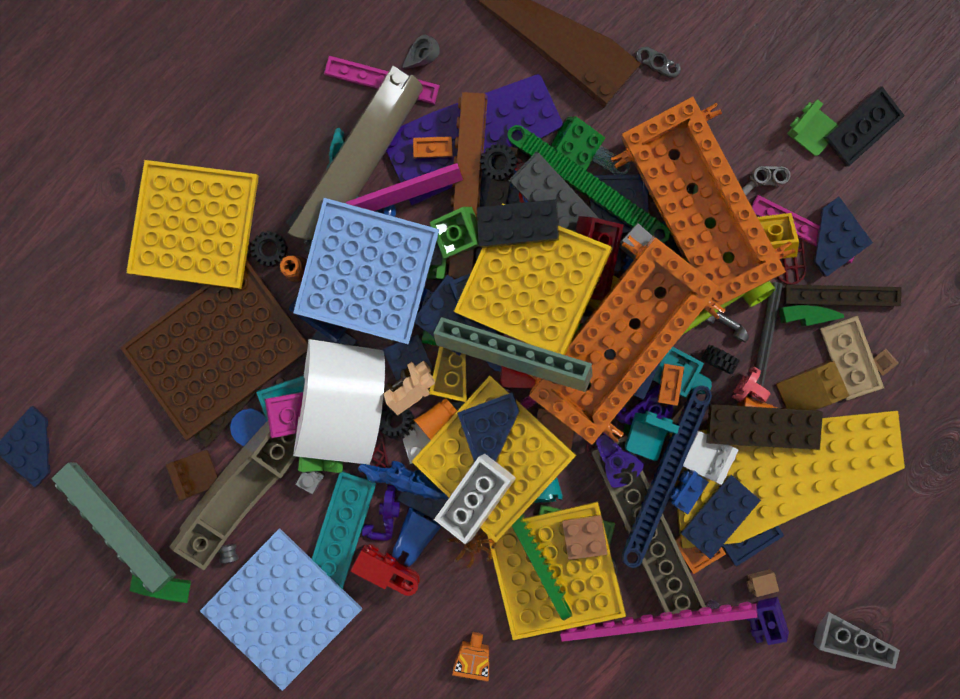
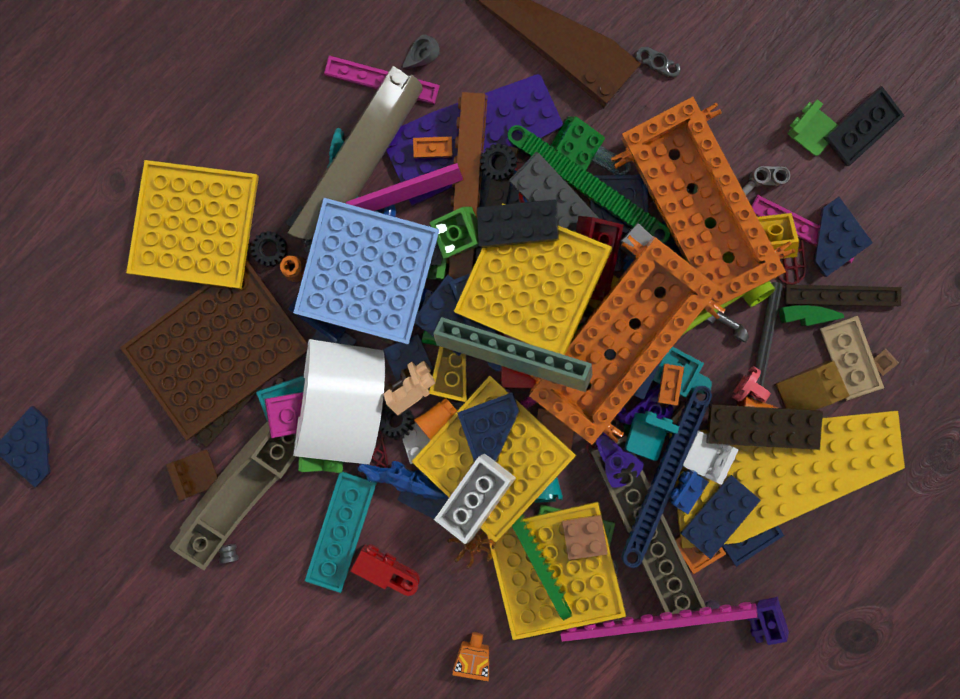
sand green brick [52,462,176,593] -> none
green slope [130,575,191,603] -> none
light blue plate [200,528,362,691] -> none
blue tile [230,408,267,446] -> none
light grey brick [295,471,325,494] -> none
dark purple animal [362,484,400,541] -> none
blue piece [392,507,441,567] -> none
black tyre [702,345,740,375] -> none
medium nougat brick [746,569,779,597] -> none
light grey wedge [813,612,900,669] -> none

